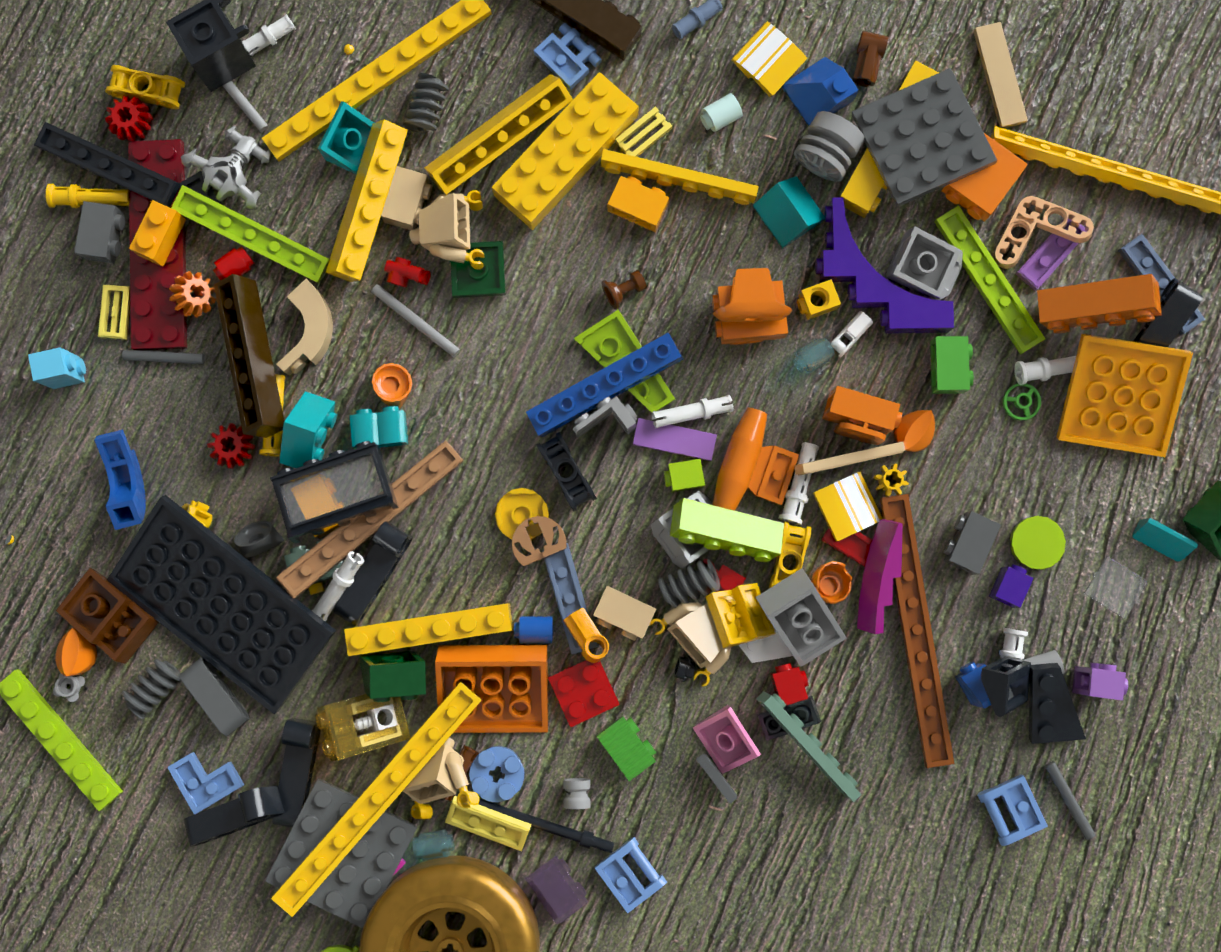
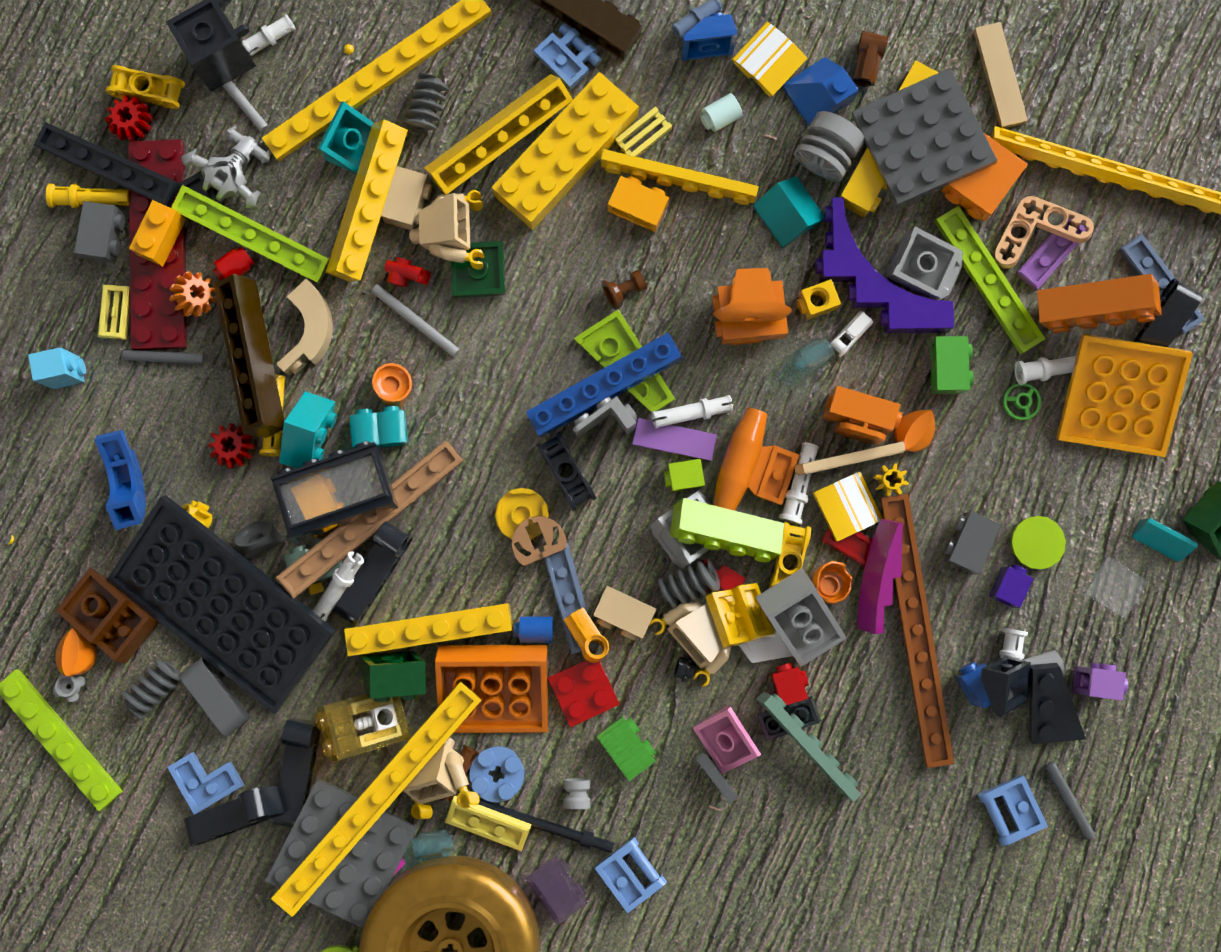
none -> blue slope [681,13,737,61]

